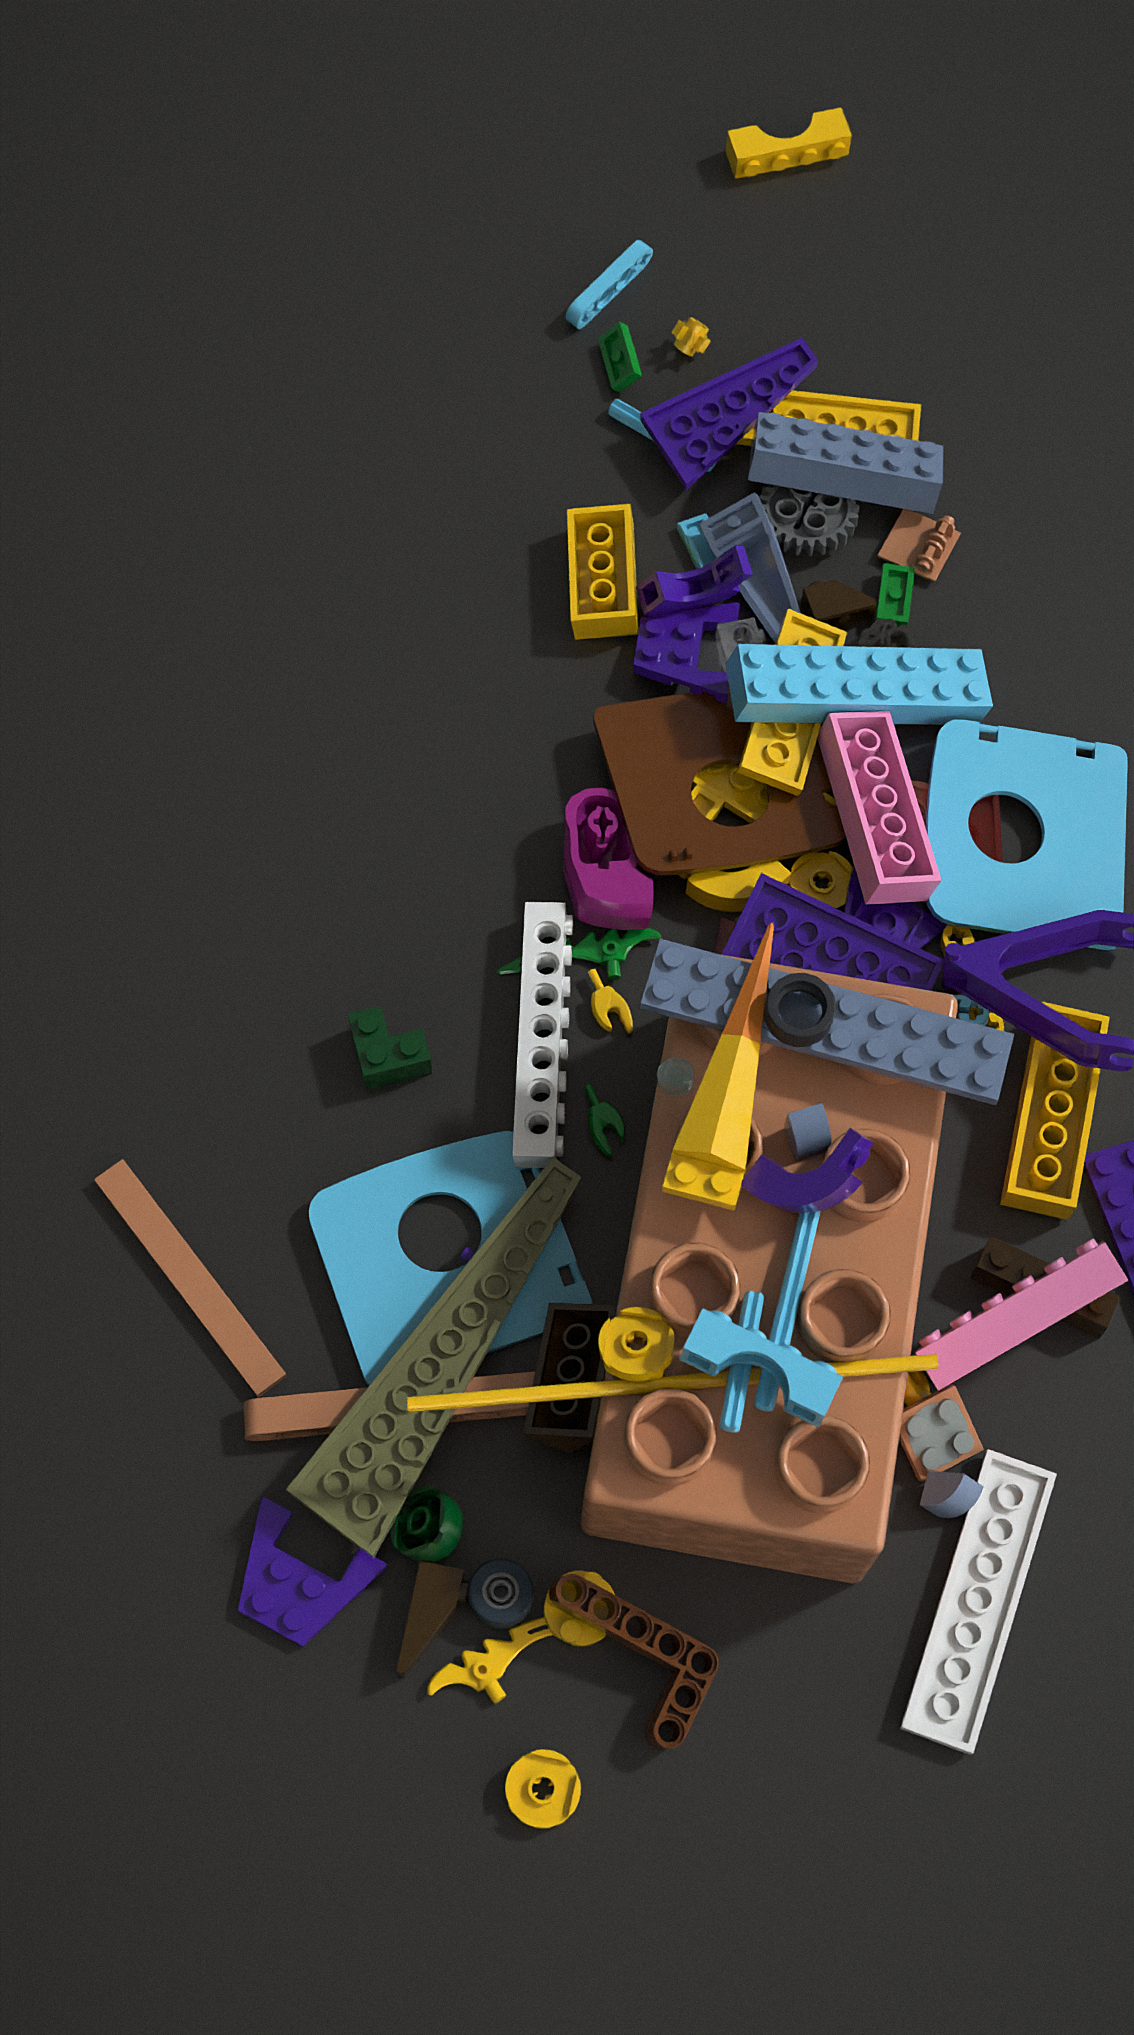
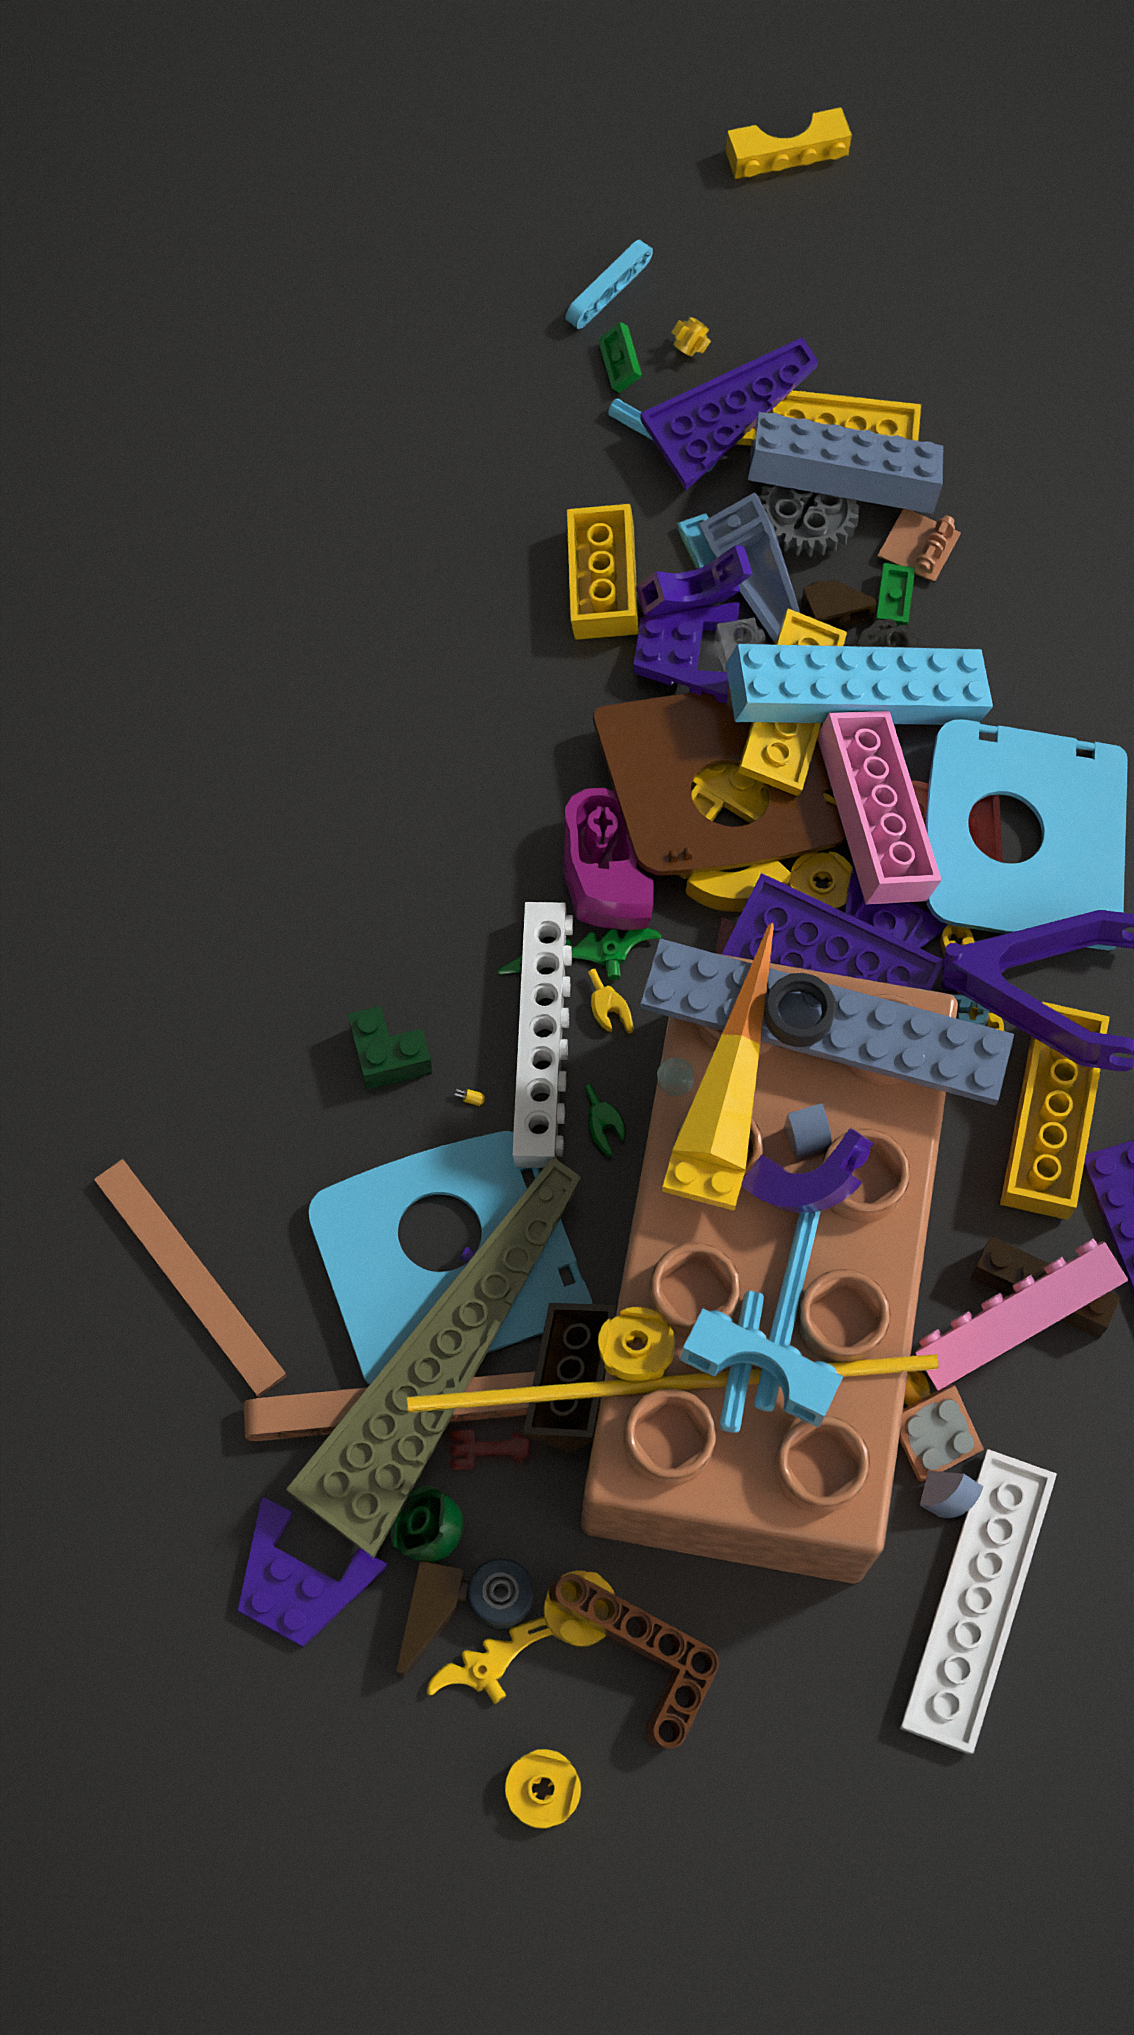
none -> clear red hinge [450,1430,530,1469]
none -> yellow piece [455,1089,485,1106]

